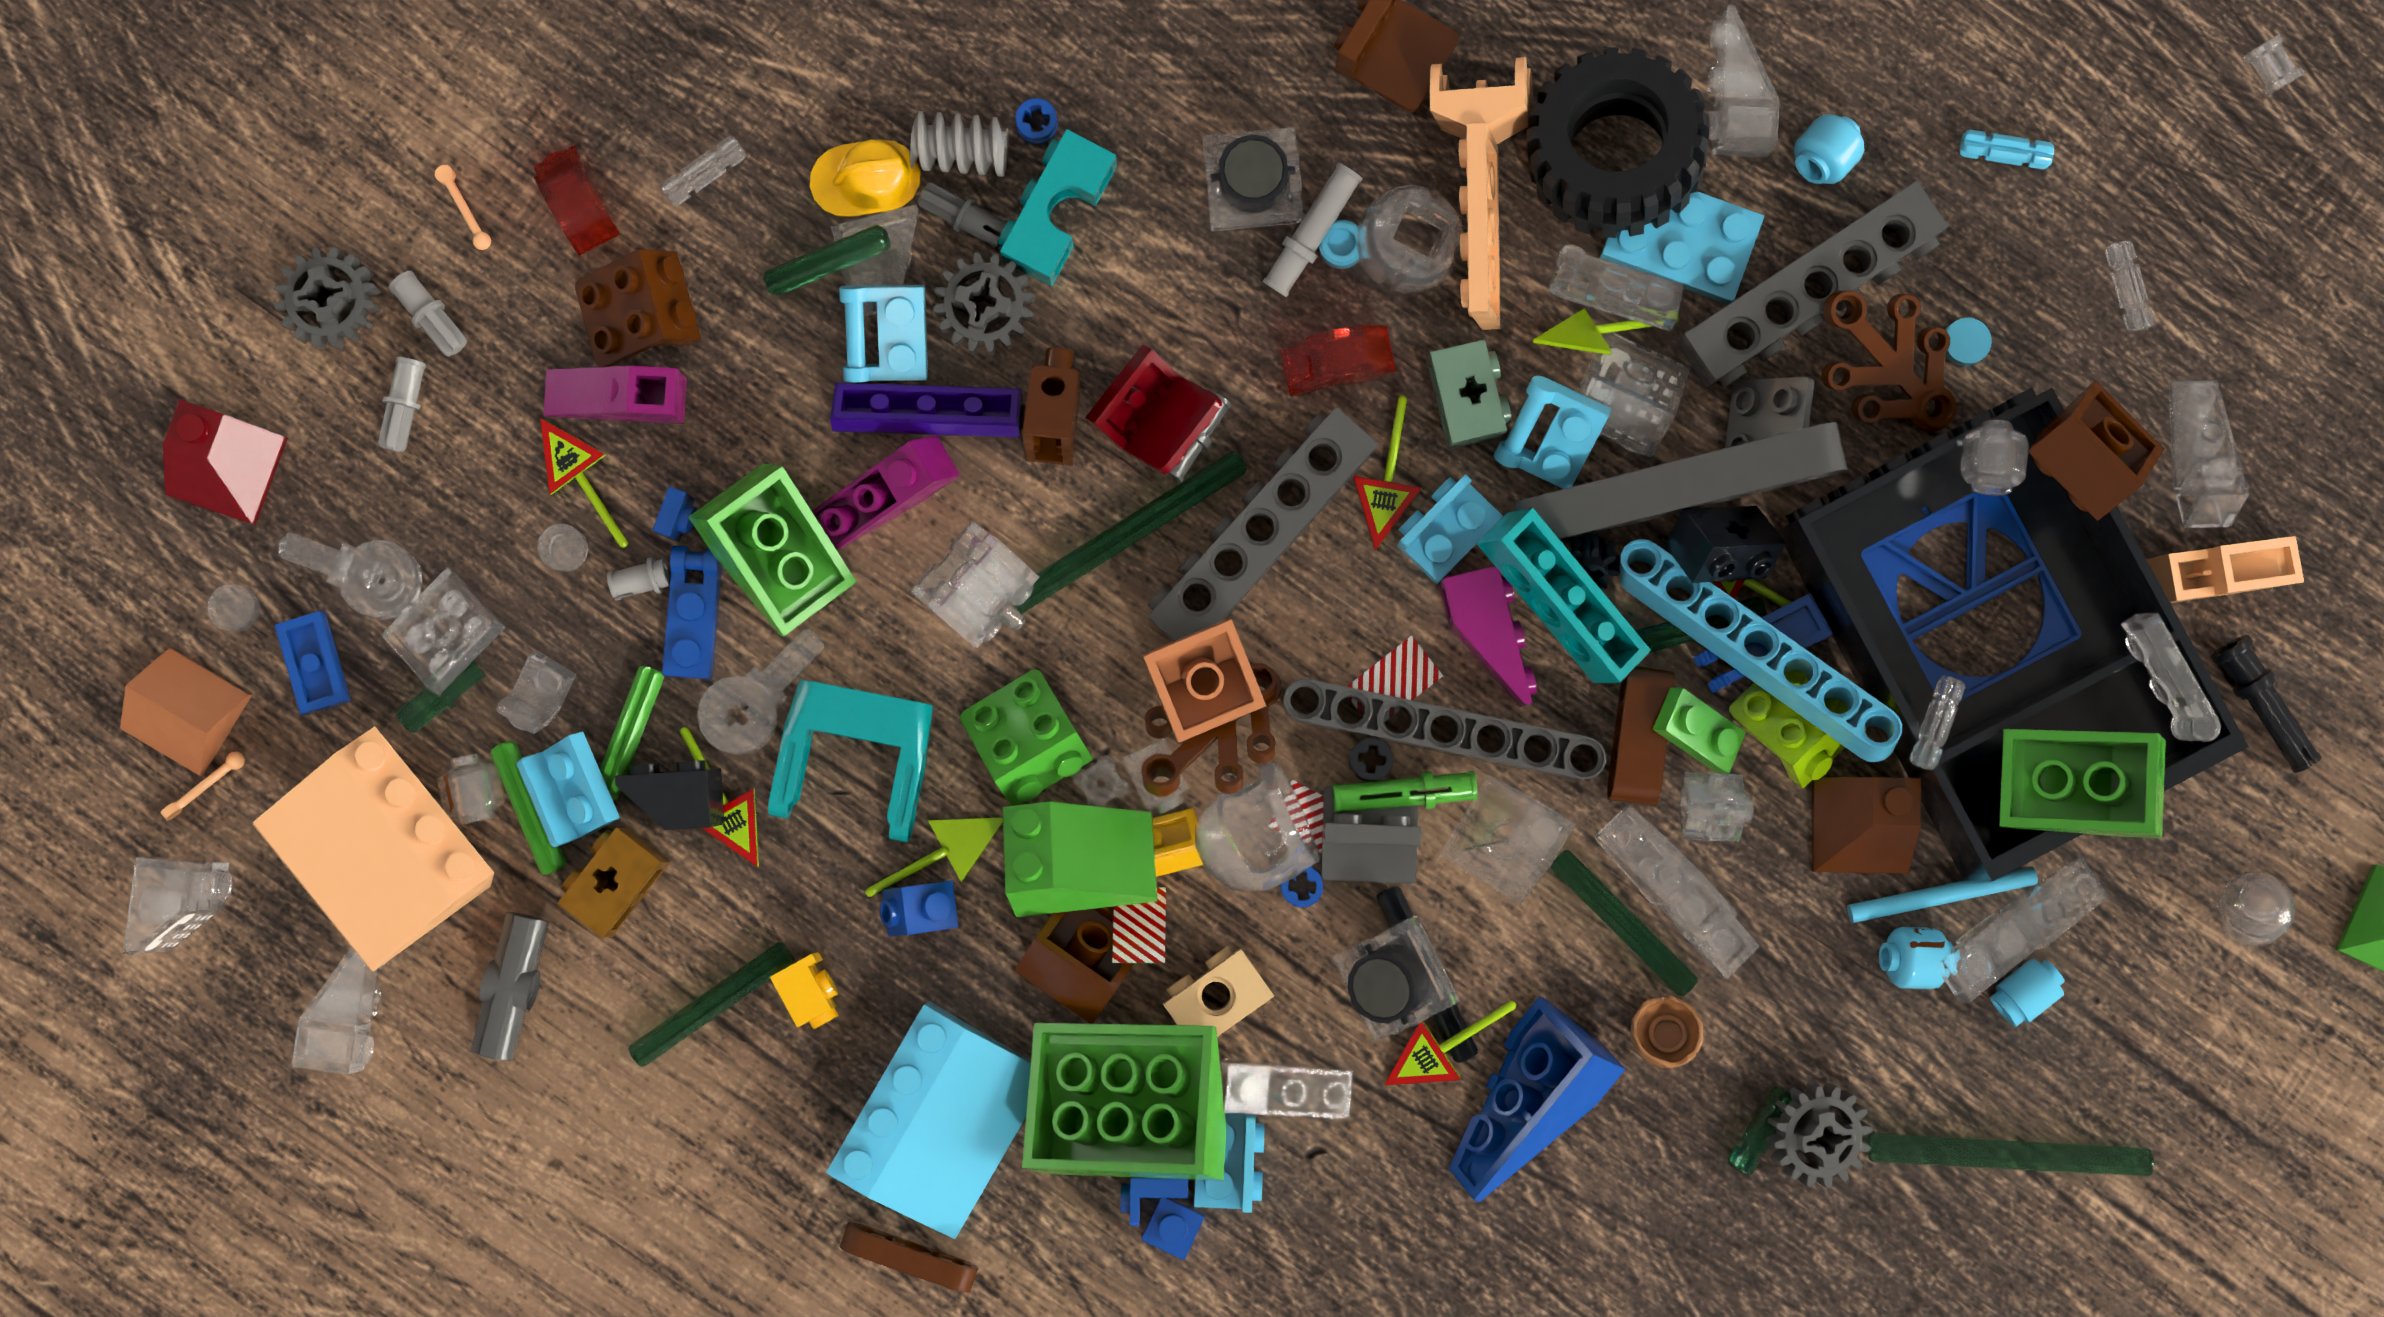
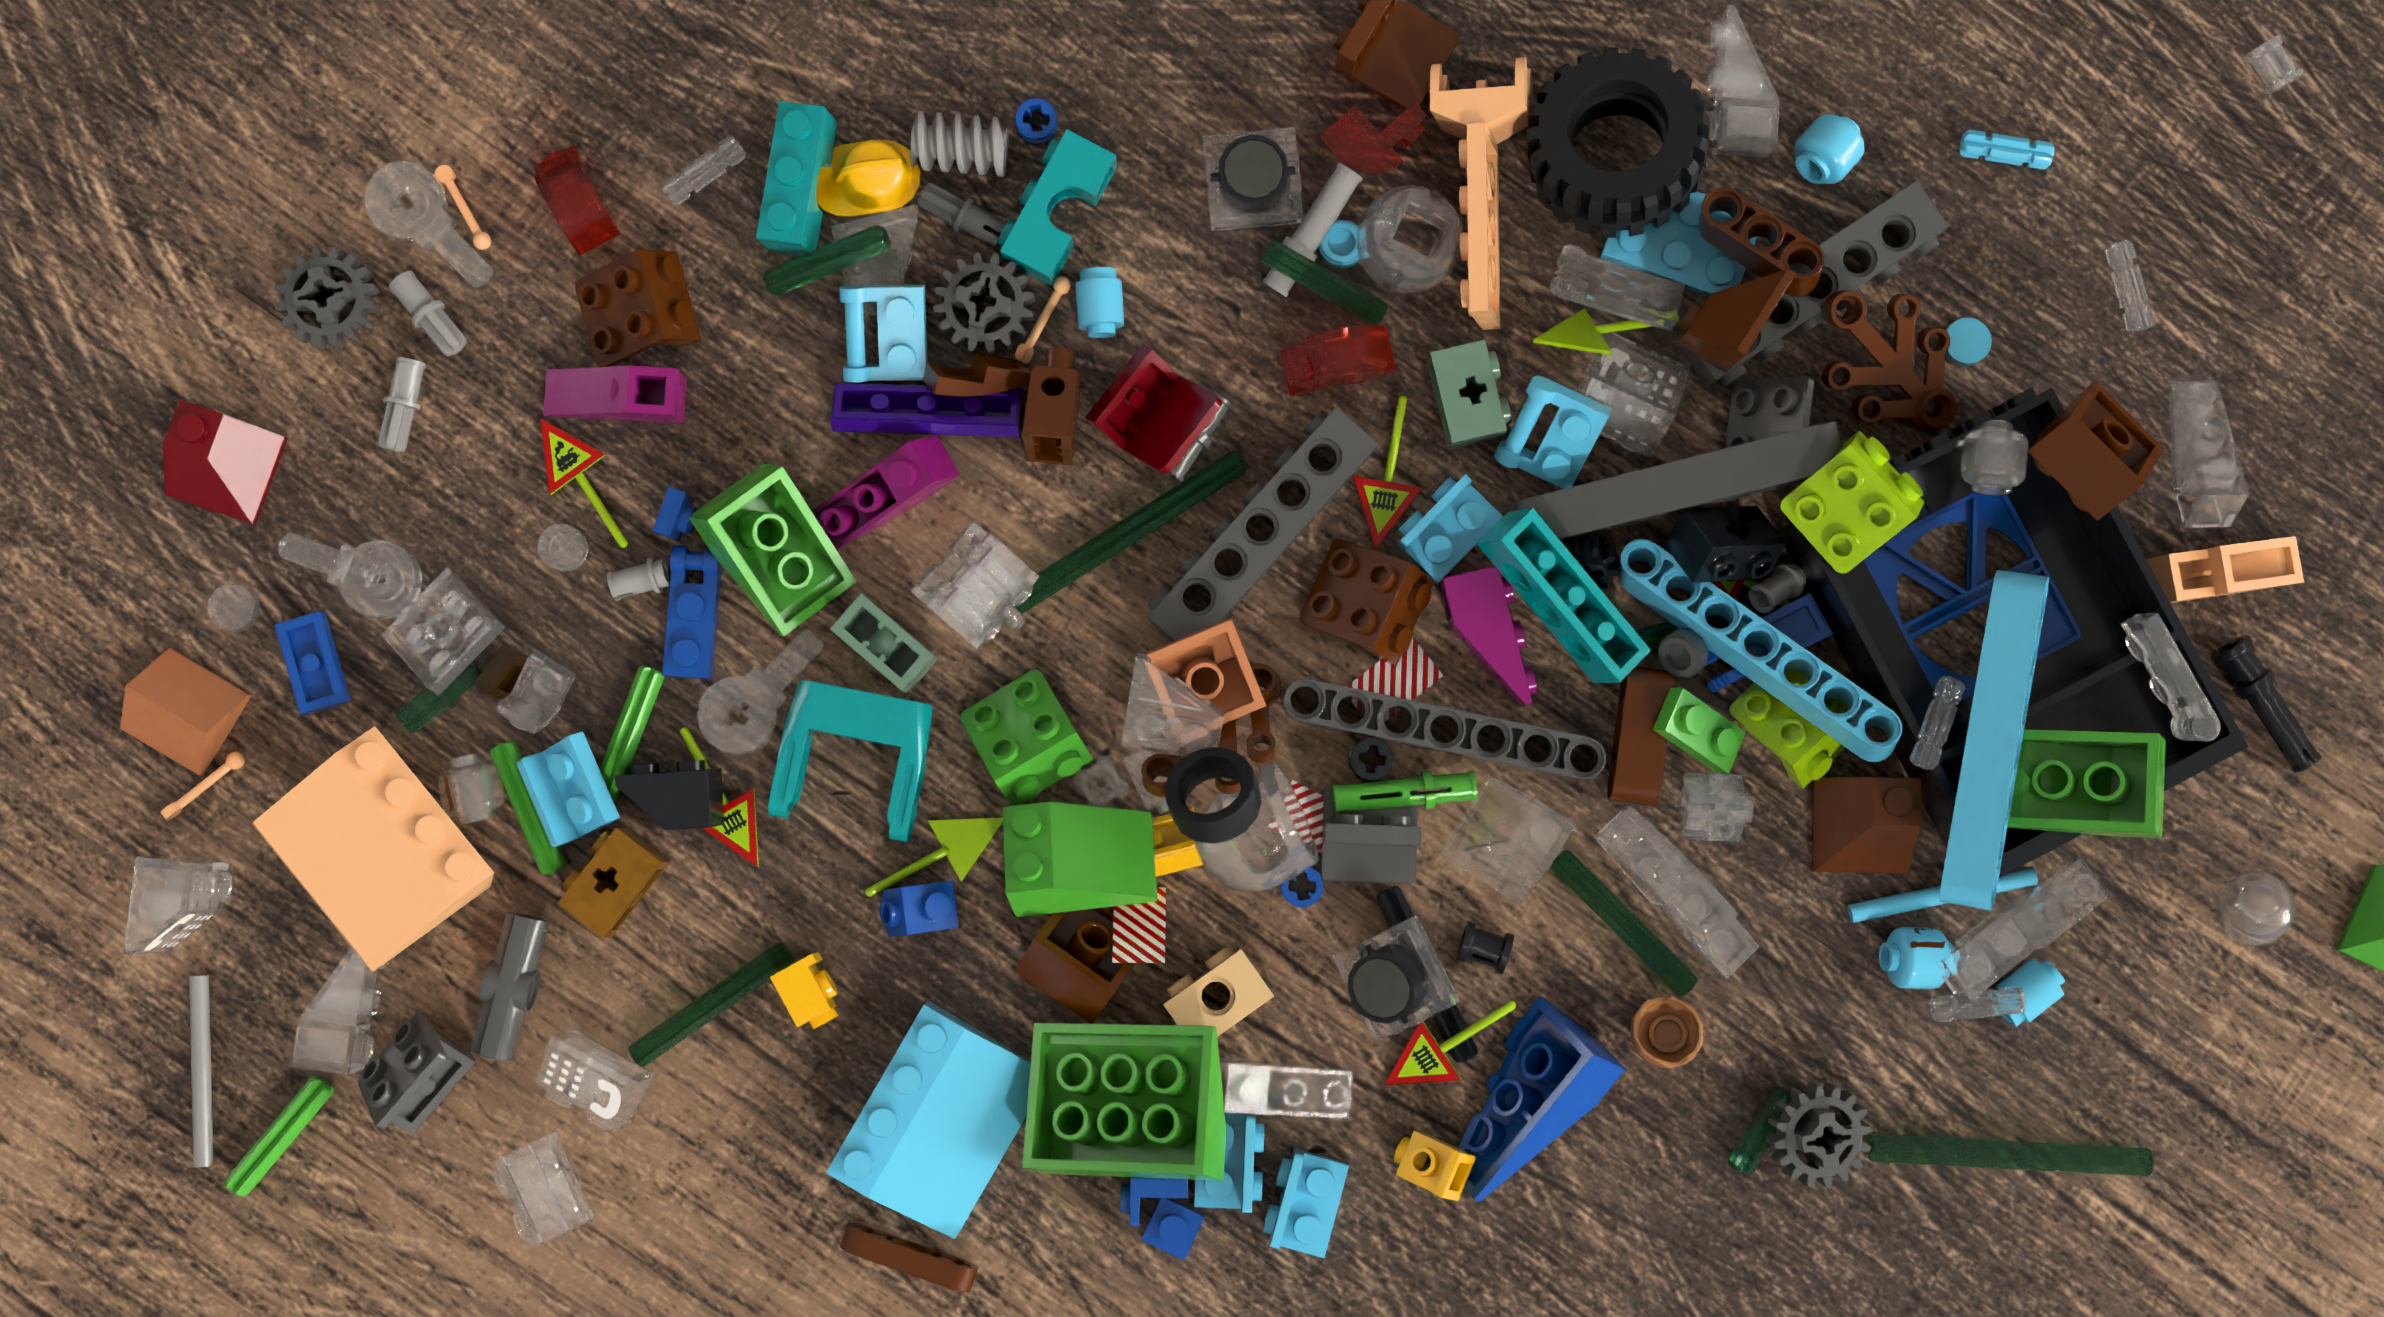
none -> light grey bar [189,975,214,1167]
none -> bright green axle [224,1075,335,1197]
none -> dark grey bracket [358,1011,475,1135]
none -> clear piece [364,161,494,289]
none -> dark brown plate [474,645,535,703]
none -> clear brick [493,1131,595,1248]
none -> clear slope [536,1029,657,1131]
none -> teal arch [756,101,838,257]
none -> sand green brick [830,593,938,694]
none -> reddish brown slope [923,353,1031,397]
none -> light nougat hinge [1015,276,1071,364]
none -> medium azure brick [1075,267,1124,338]
none -> clear wing [1121,653,1225,757]
none -> black tyre [1164,747,1262,844]
none -> clear green axle [1261,240,1388,325]
none -> medium azure bracket [1262,1148,1349,1258]
none -> reddish brown bracket [1300,539,1434,666]
none -> clear red brick [1320,101,1428,174]
none -> yellow brick [1394,1131,1476,1201]
none -> black bush [1456,921,1514,975]
none -> dark grey tile [1658,628,1708,679]
none -> reddish brown slope [1678,269,1796,373]
none -> reddish brown beam [1698,187,1824,297]
none -> light grey pin [1748,563,1806,613]
none -> lime bracket [1780,430,1925,574]
none -> clear axle [1930,987,2026,1022]
none -> medium azure beam [1940,570,2049,911]

